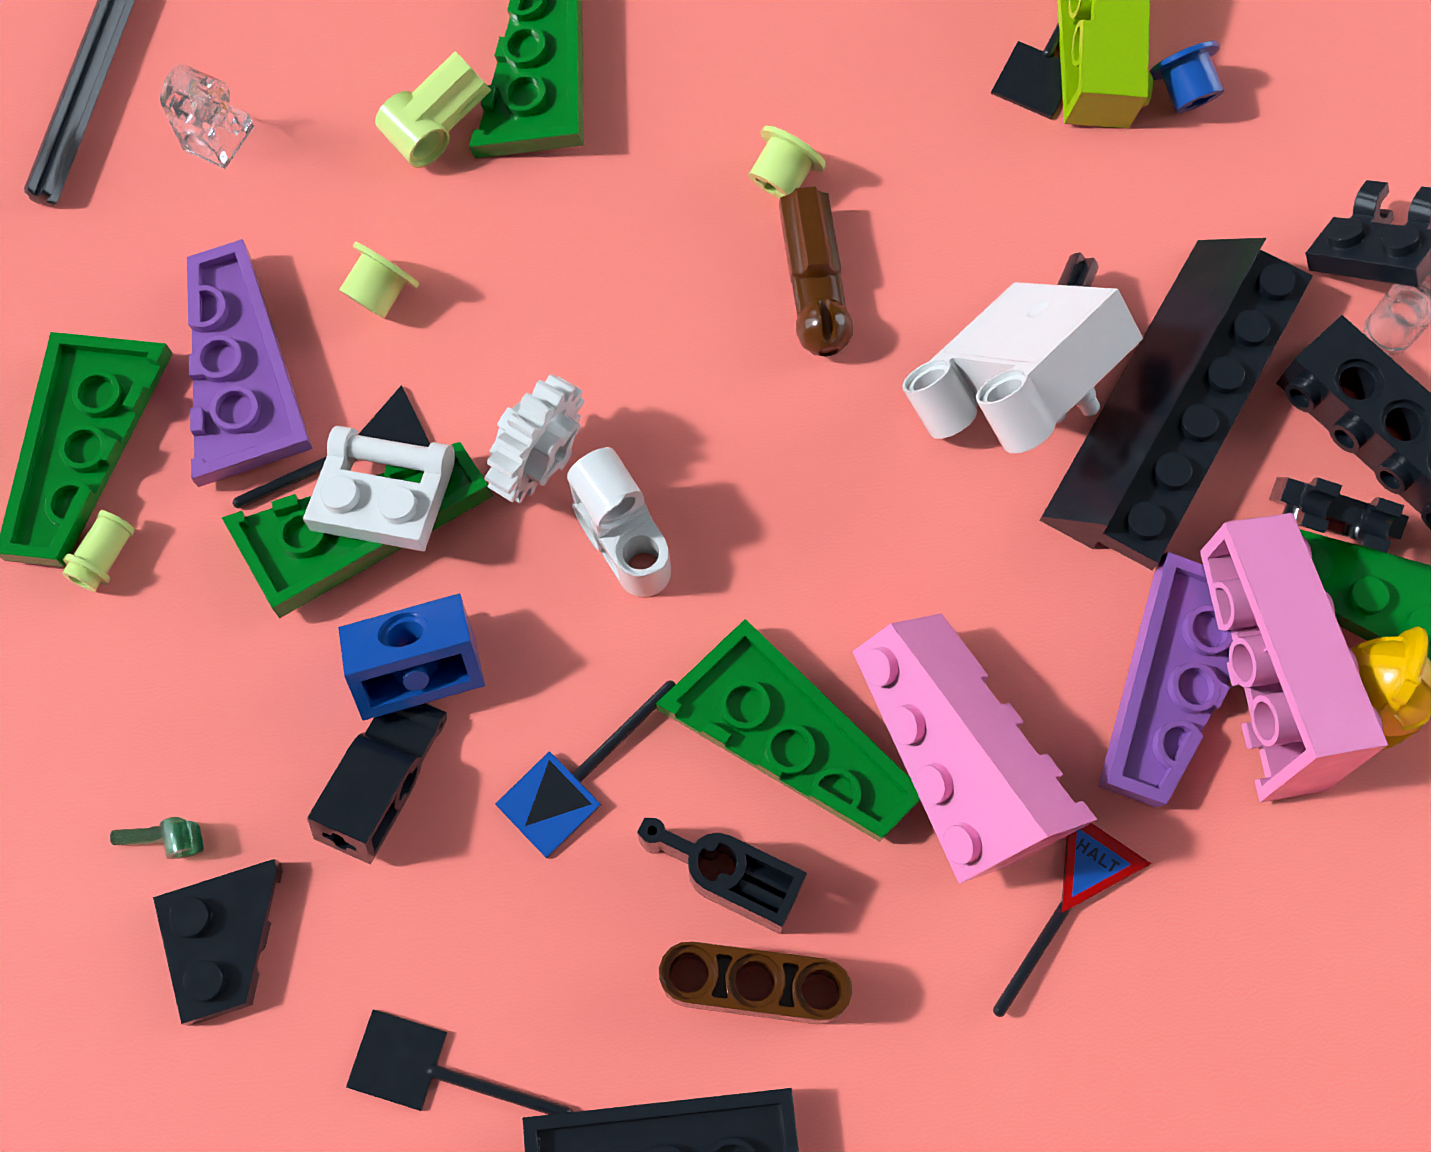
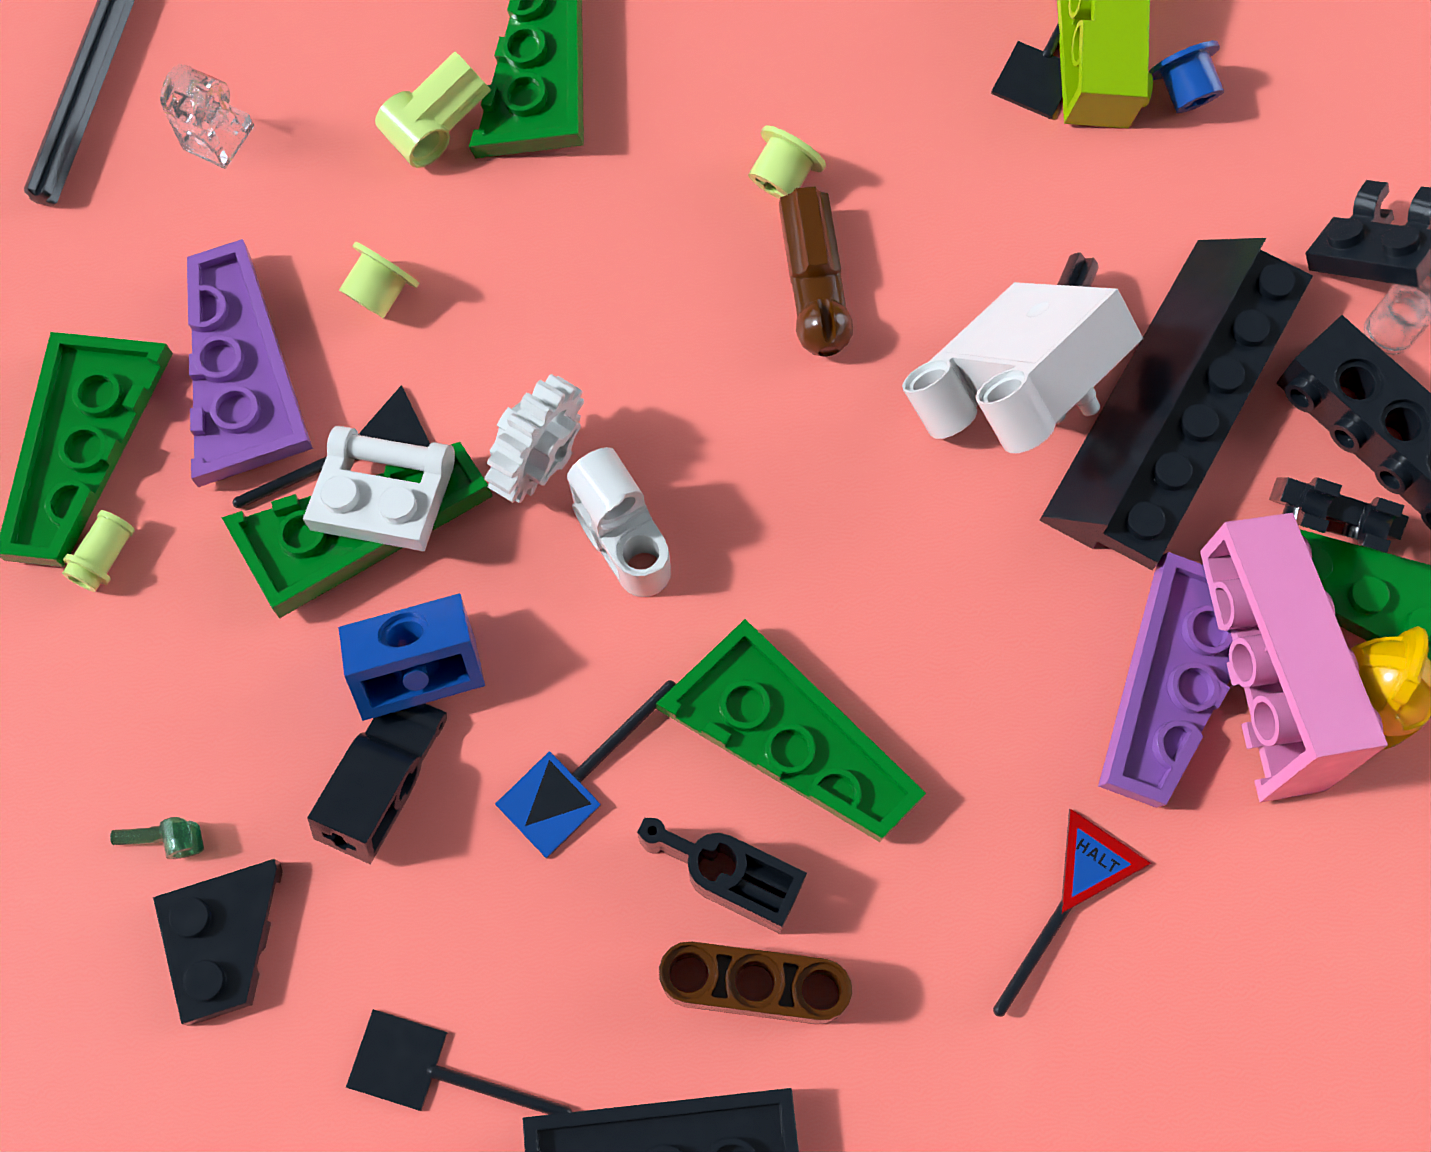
bright pink wedge [852,613,1097,884] -> none

